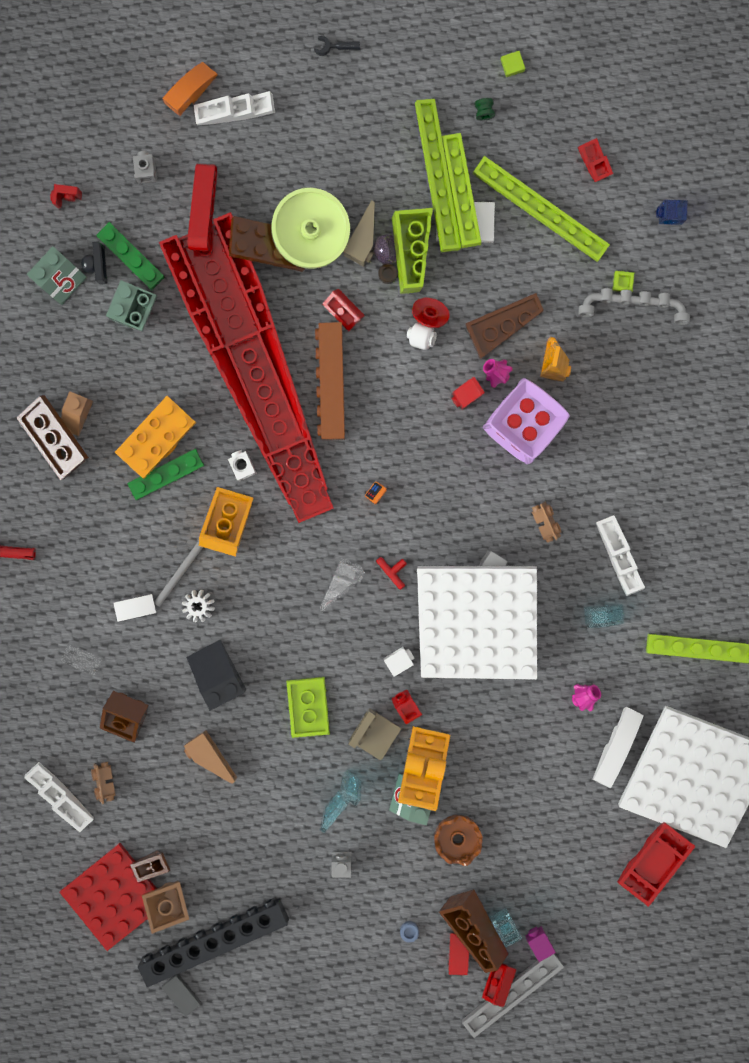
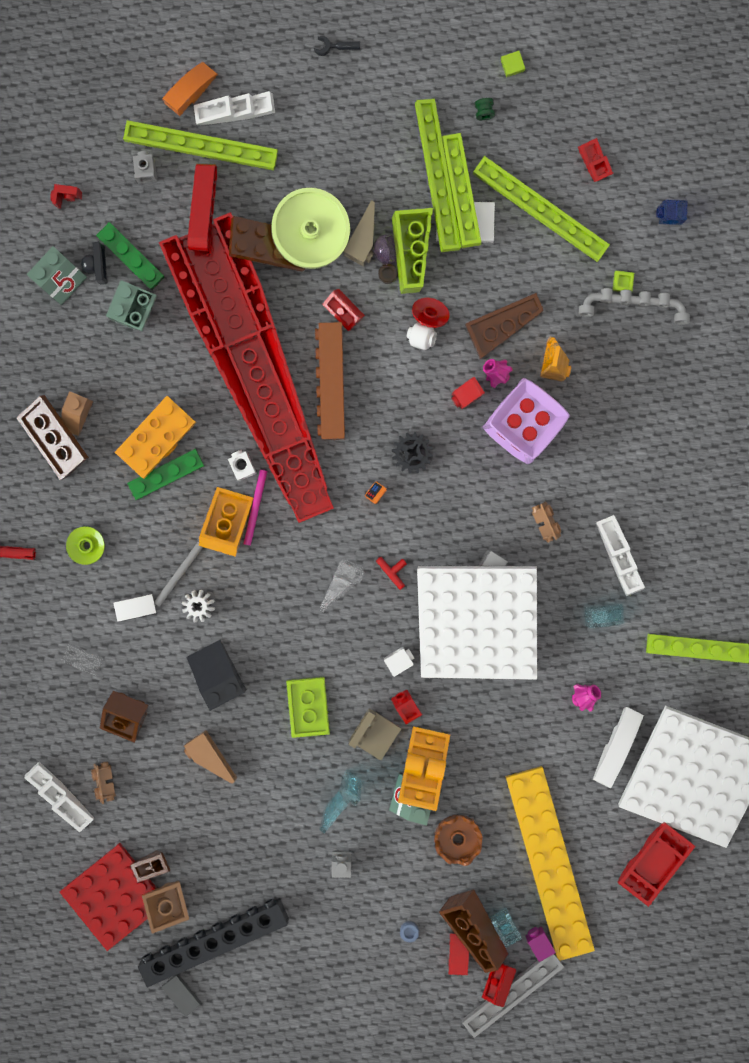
none -> lime dish [66,527,105,565]
none -> lime plate [123,120,278,171]
none -> dark pink bar [243,470,267,546]
none -> black gear [392,432,433,474]
none -> yellow plate [505,766,595,961]

